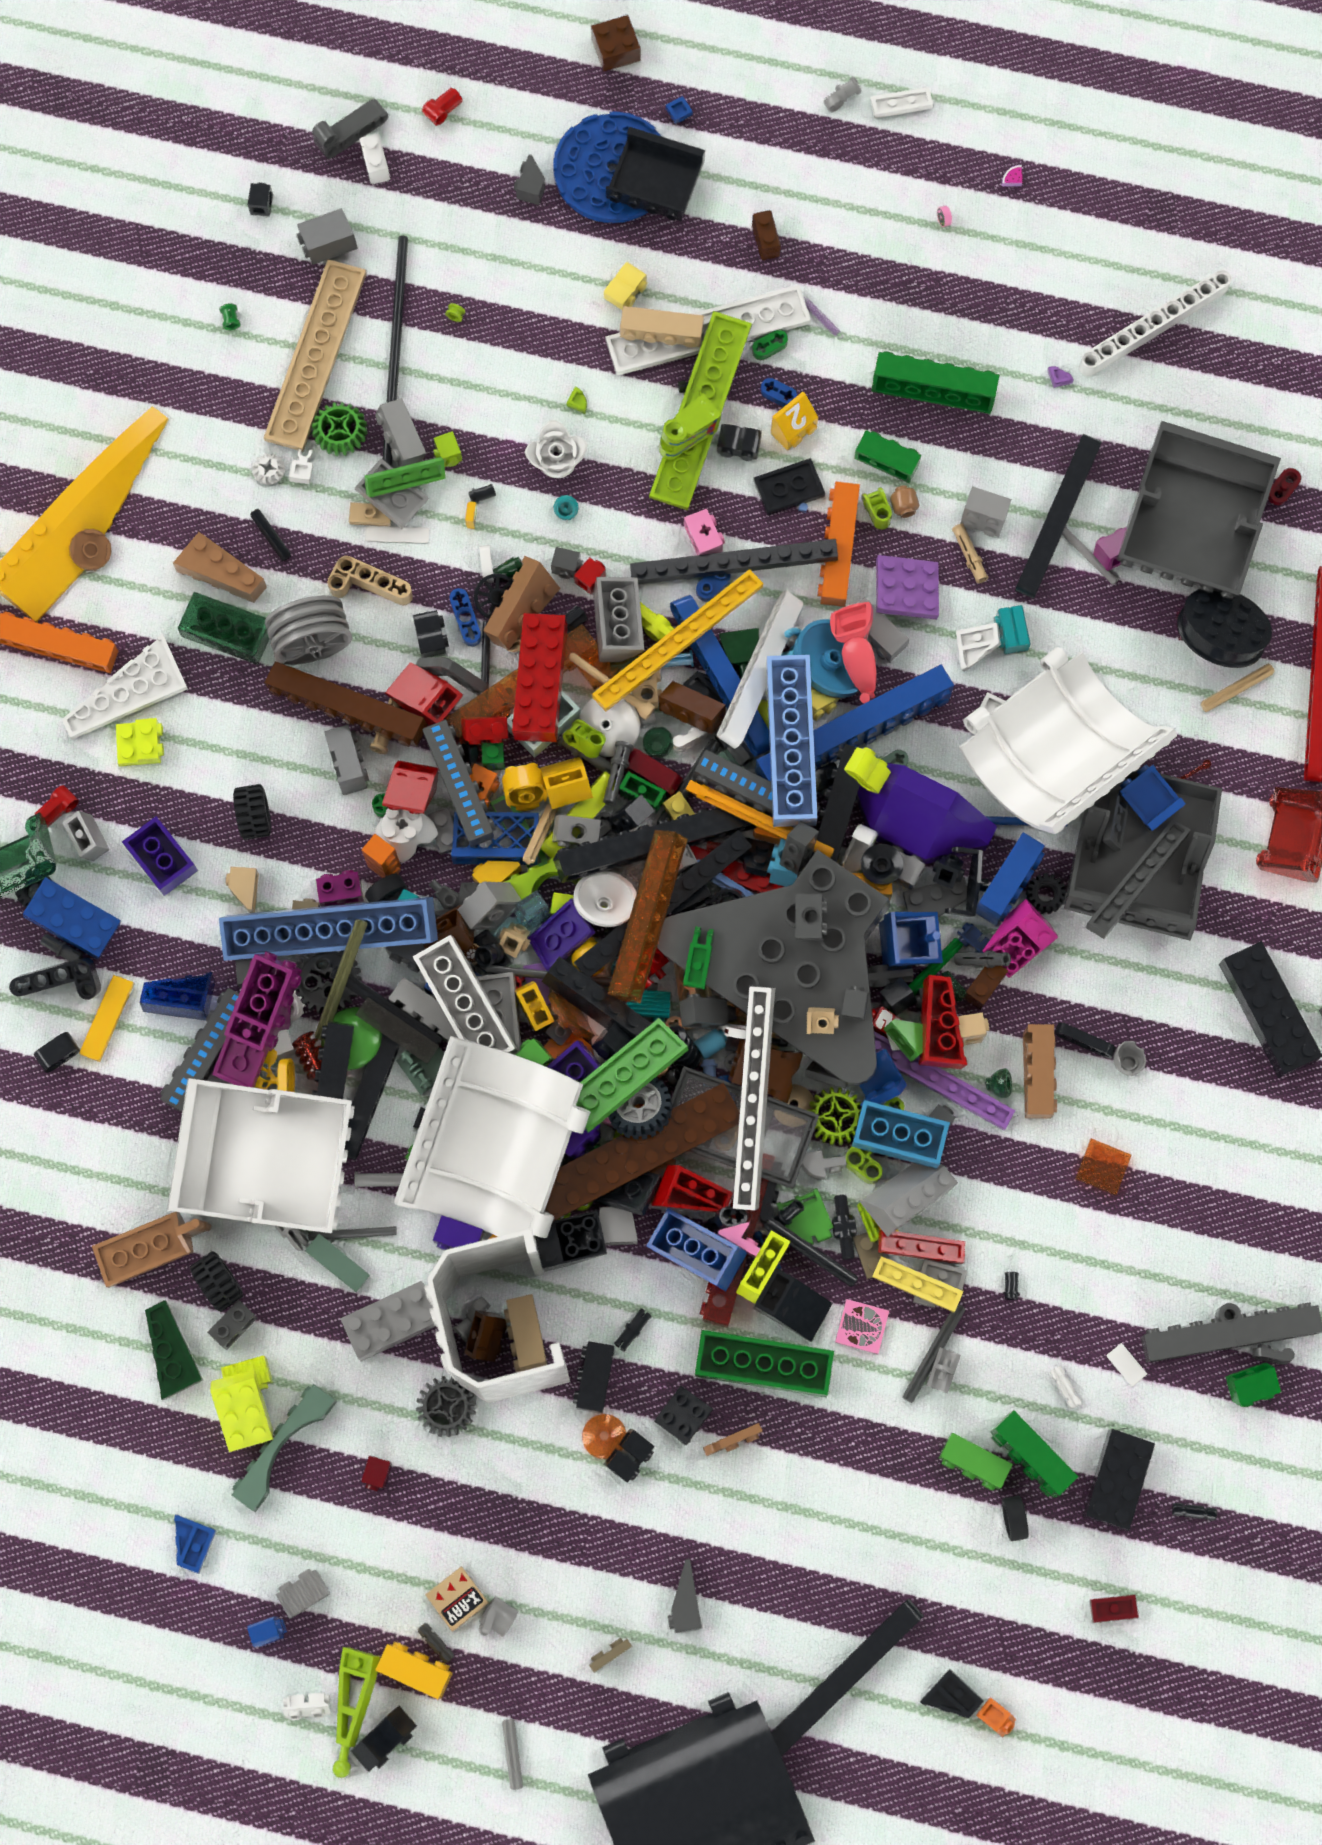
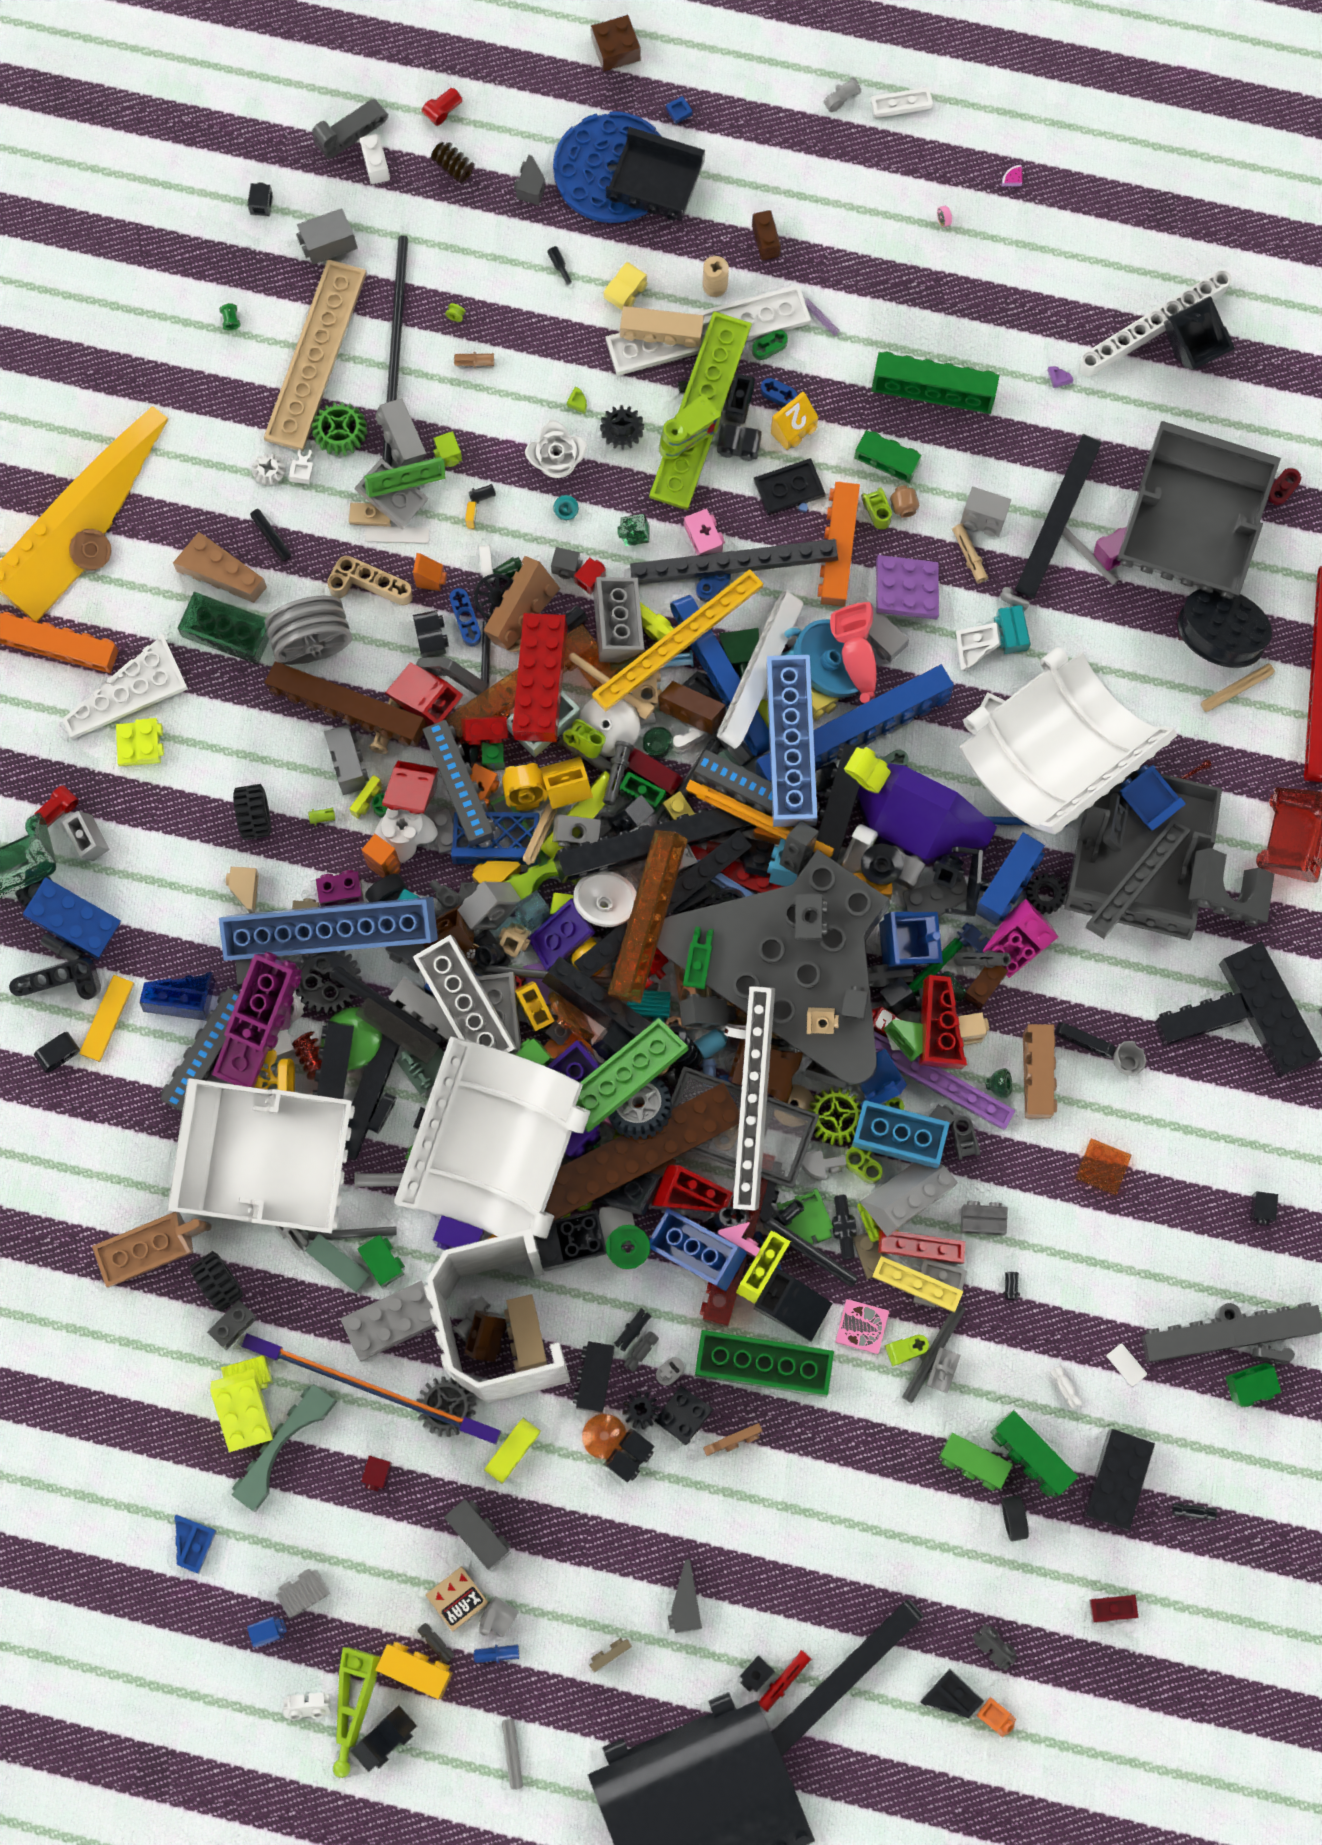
dark purple brick [122,816,198,896] -> none
dark green wing [145,1300,203,1400] -> none
olive axle [314,919,367,1041] -> none
none -> piece [241,1333,501,1445]
none -> lime pin [308,807,335,825]
none -> neon yellow plate [349,775,382,819]
none -> green brick [357,1234,405,1288]
none -> black beam [368,1093,397,1134]
none -> orange slope [413,553,447,591]
none -> dark brown piece [431,142,475,184]
none -> dark grey brick [444,1499,511,1571]
none -> medium nougat axle [454,352,494,368]
none -> blue axle [474,1644,519,1663]
none -> neon yellow beam [484,1418,541,1484]
none -> black axle [547,246,572,285]
none -> black gear [600,405,644,450]
none -> green plate [606,1225,651,1269]
none -> clear green brick [617,514,650,546]
none -> black gear [622,1391,660,1430]
none -> dark grey axle [624,1331,659,1372]
none -> light grey piece [656,1358,684,1386]
none -> tan piece [703,256,729,297]
none -> black brick [725,374,755,424]
none -> black brick [739,1655,775,1692]
none -> red pin [758,1650,812,1713]
none -> lime piece [884,1335,929,1367]
none -> dark grey piece [951,1116,980,1160]
none -> flat silver brick [961,1201,1008,1236]
none -> dark grey hinge [972,1623,1018,1670]
none -> light grey arm [1000,587,1029,611]
none -> black brick [1155,992,1248,1046]
none -> black piece [1164,296,1235,370]
none -> dark grey arch [1189,848,1275,927]
none -> black brick [1250,1191,1278,1226]

